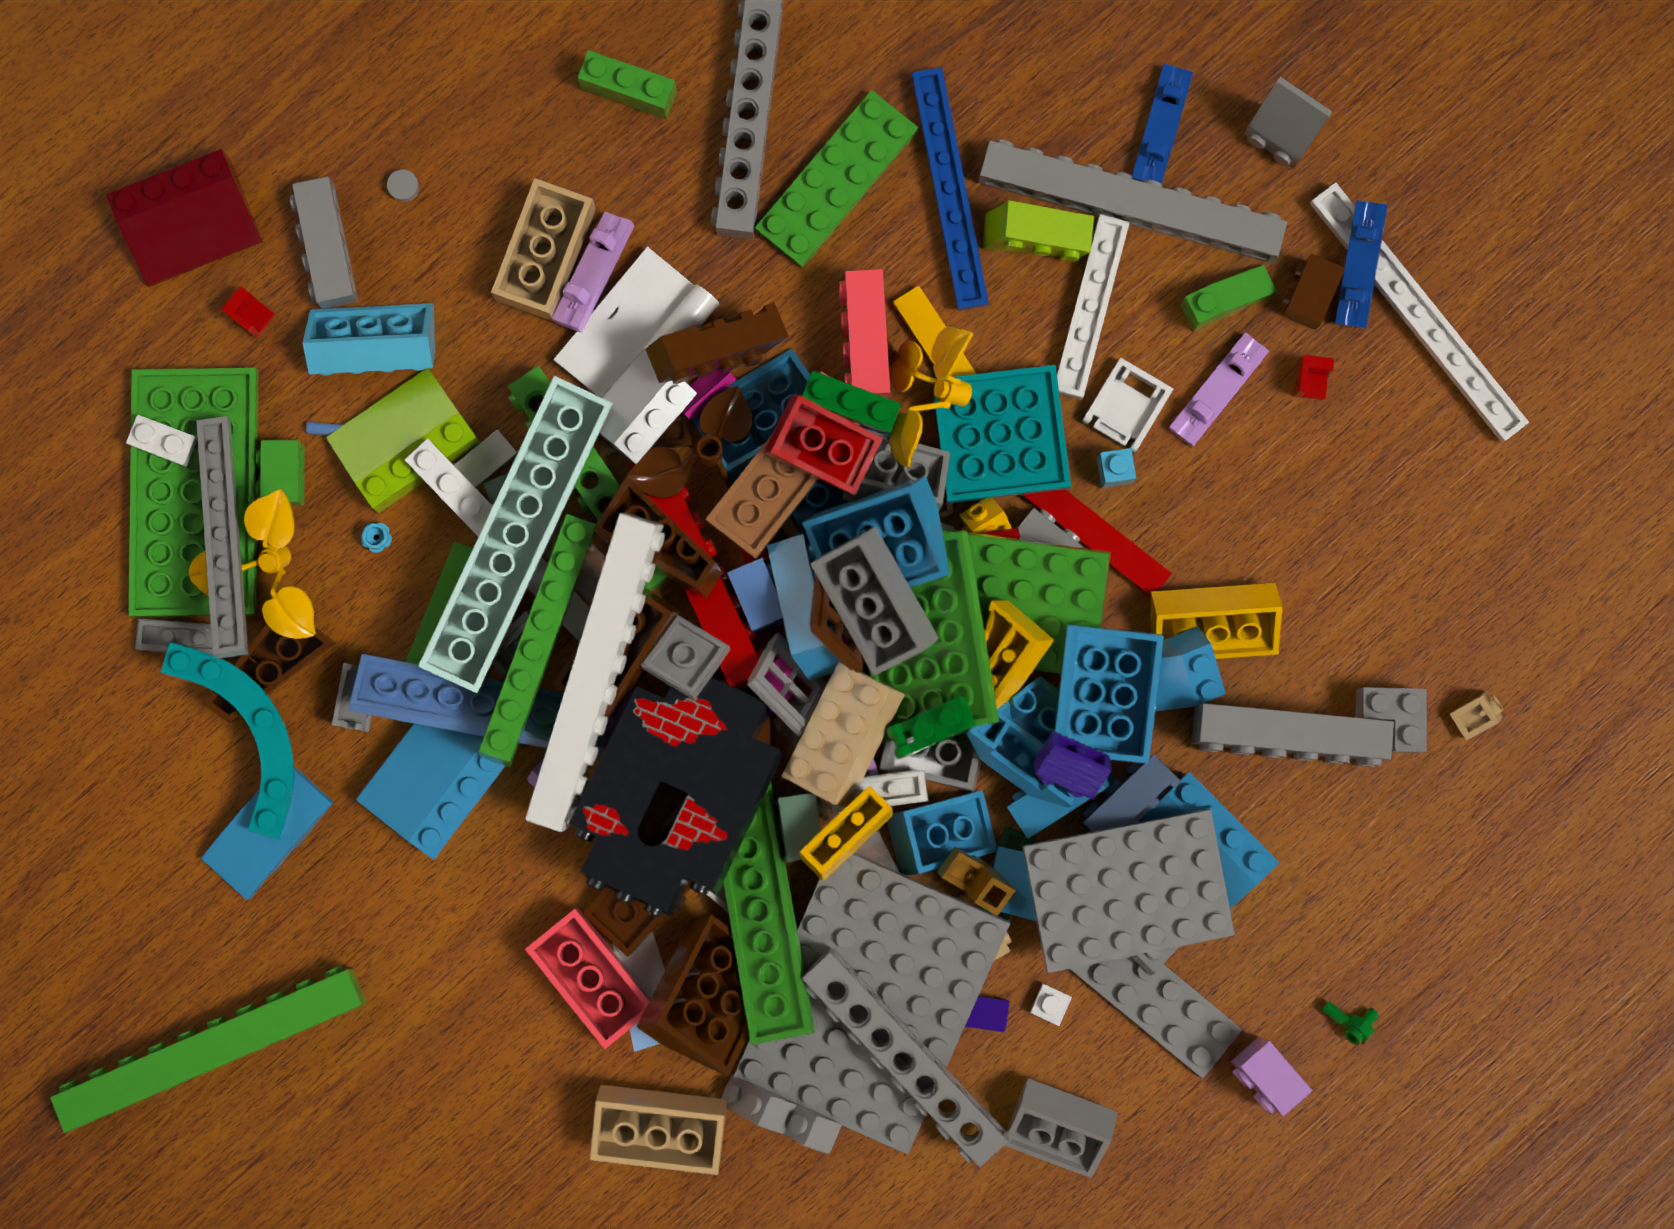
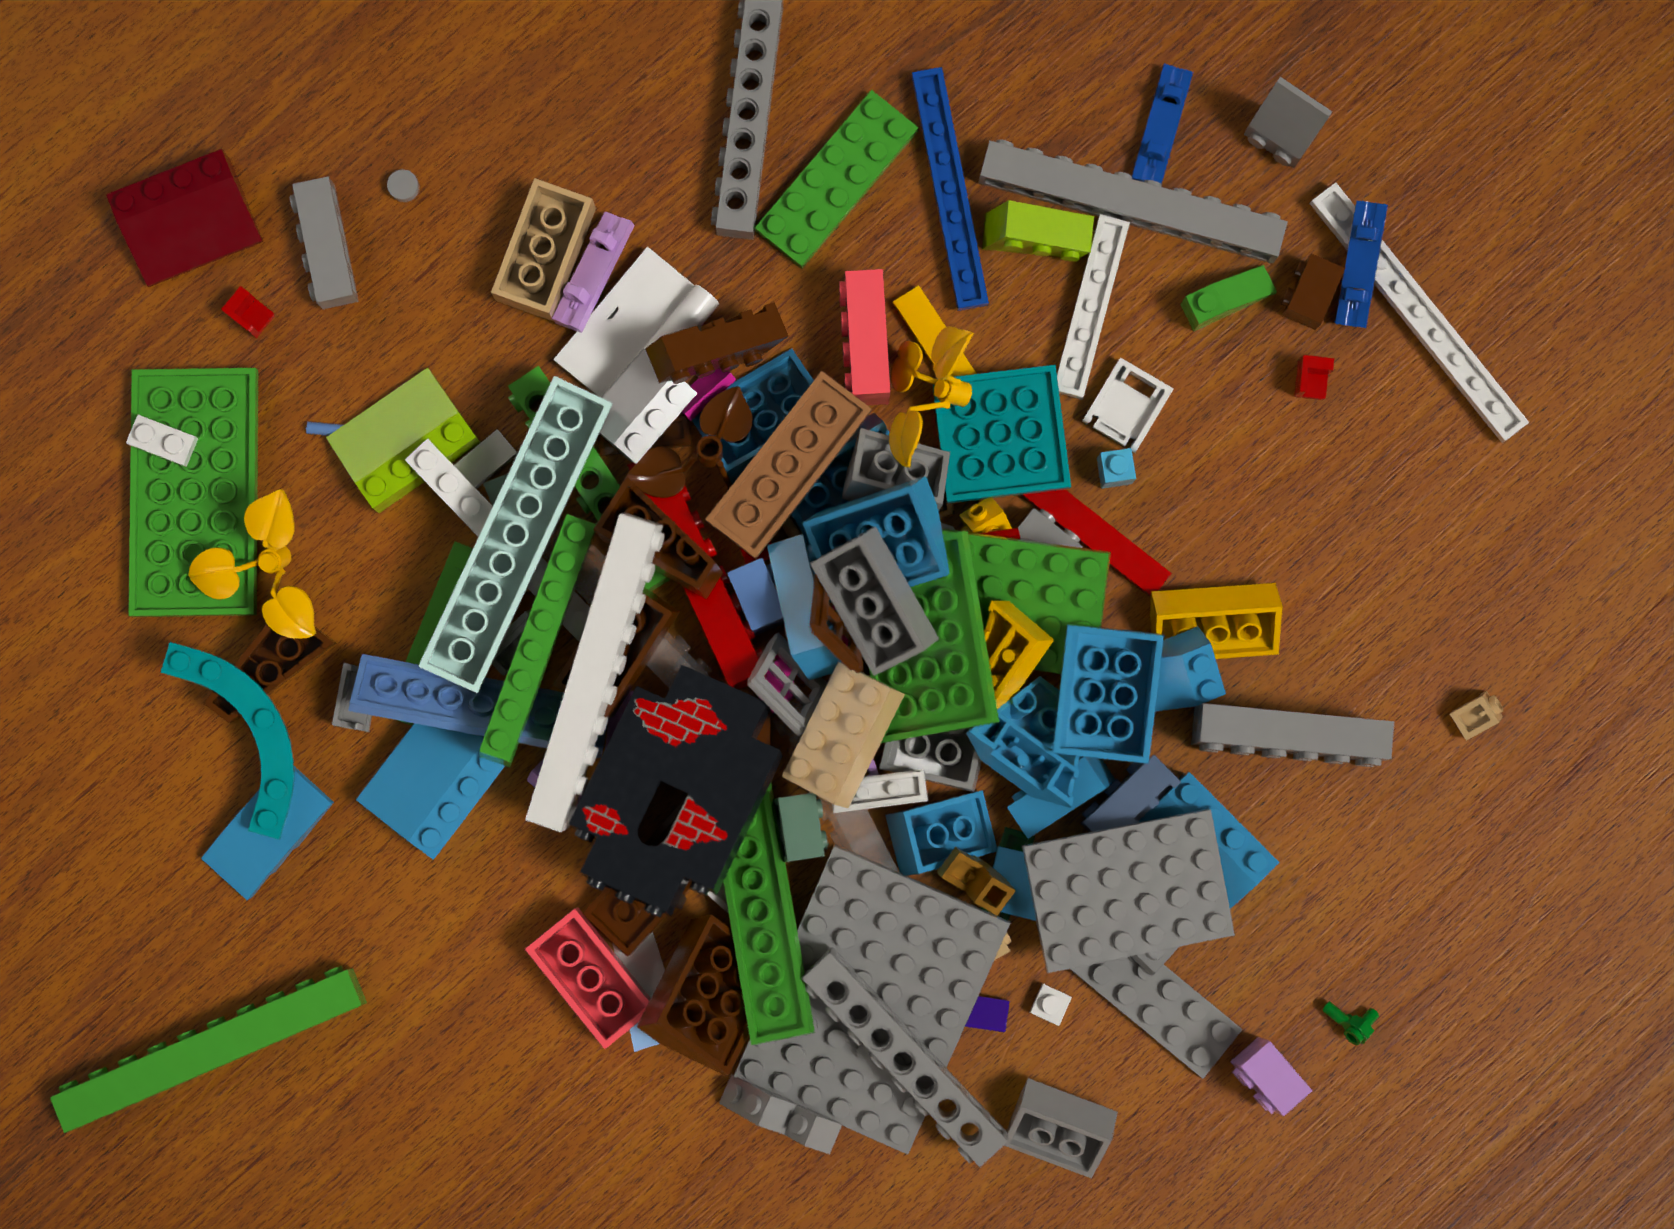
light grey tile [135,618,231,658] -> none
light grey plate [196,416,248,659] -> none
bright green brick [256,440,305,506] -> none
medium azure slope [303,303,435,375] -> none
medium azure plate [361,523,392,553] -> none
bright green brick [578,50,677,119] -> none
tan brick [590,1085,727,1175] -> none
light grey tile [641,615,730,700] -> none
red slope [763,395,883,496] -> none
yellow brick [800,785,893,882] -> none
green plate [802,370,901,435] -> none
green plate [886,696,976,760] -> none
dark purple brick [1034,731,1111,799] -> none
lavender hinge [1168,332,1269,447] -> none
light grey brick [1356,687,1427,754] -> none

